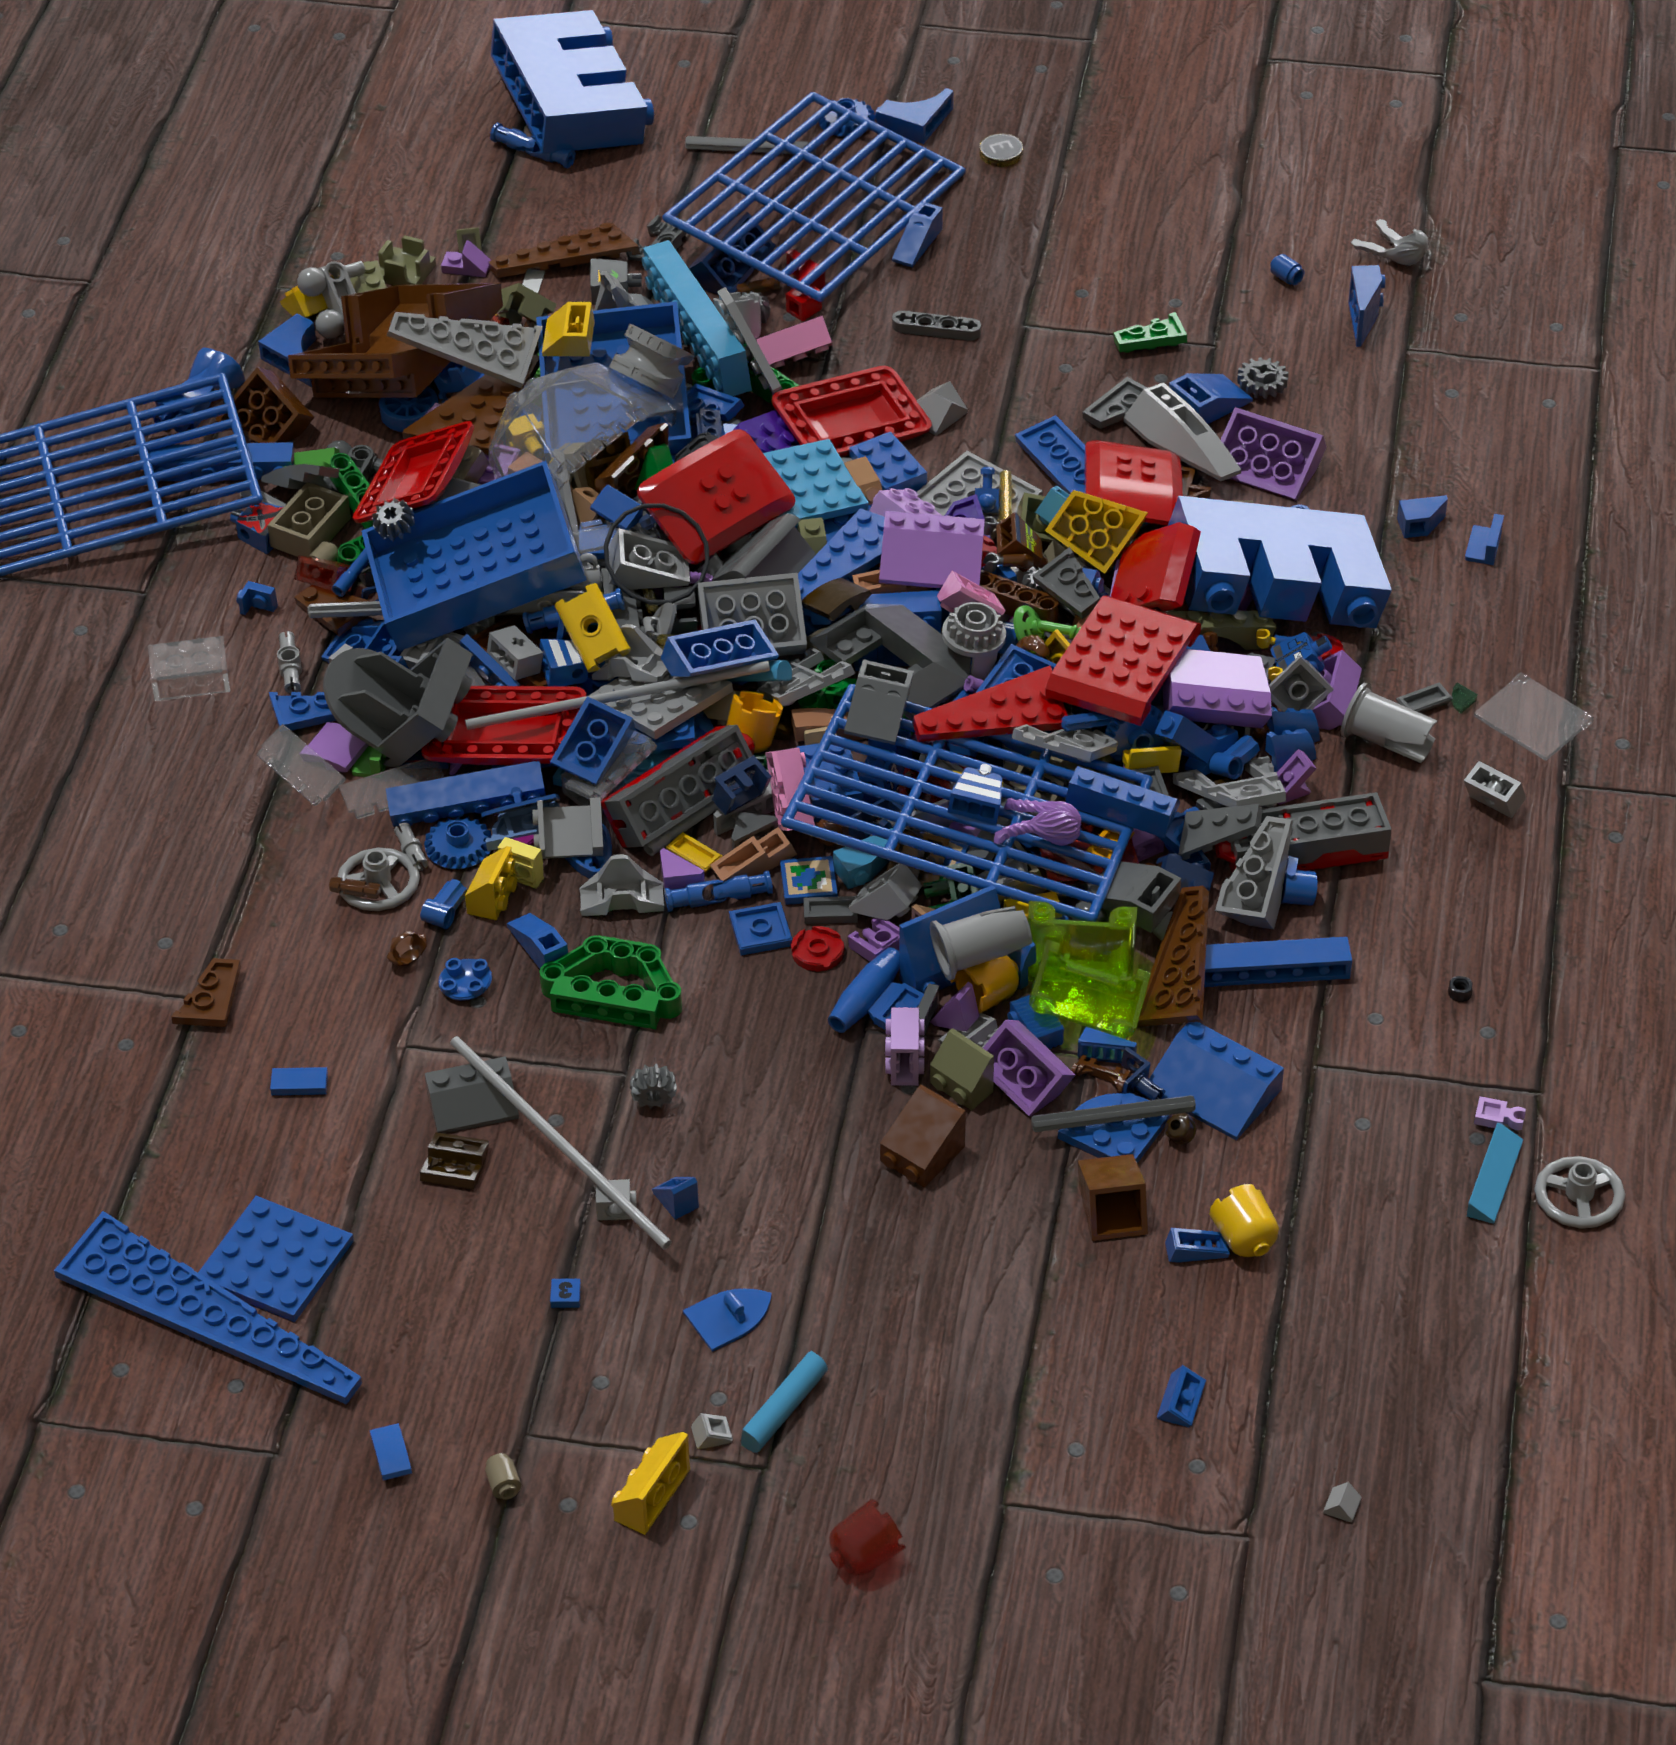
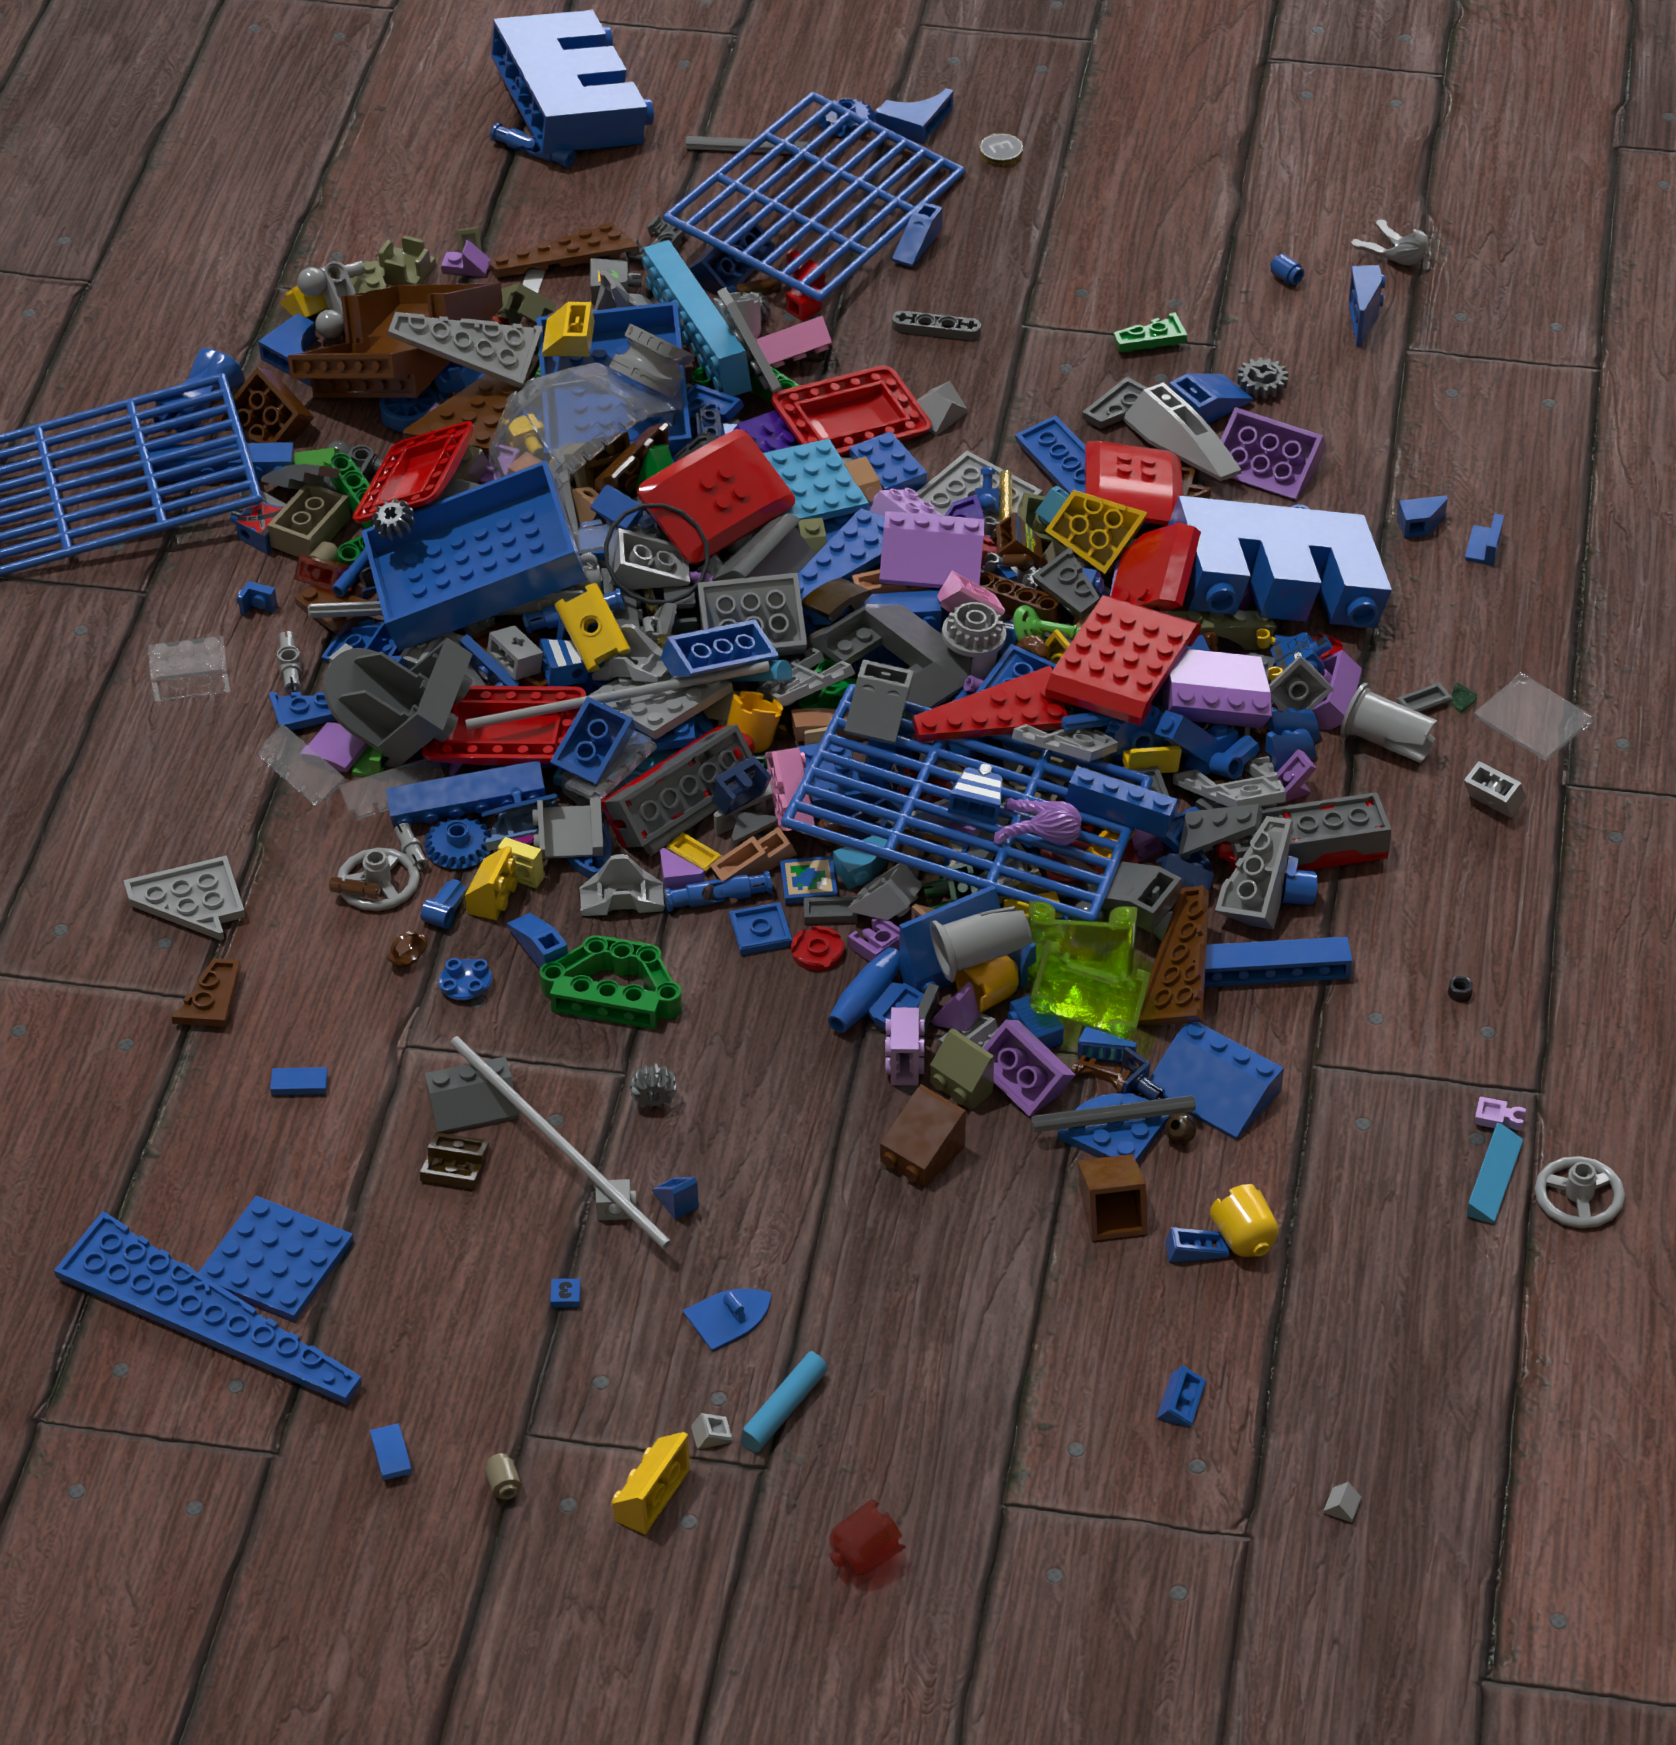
none -> light grey wing [123,856,245,940]

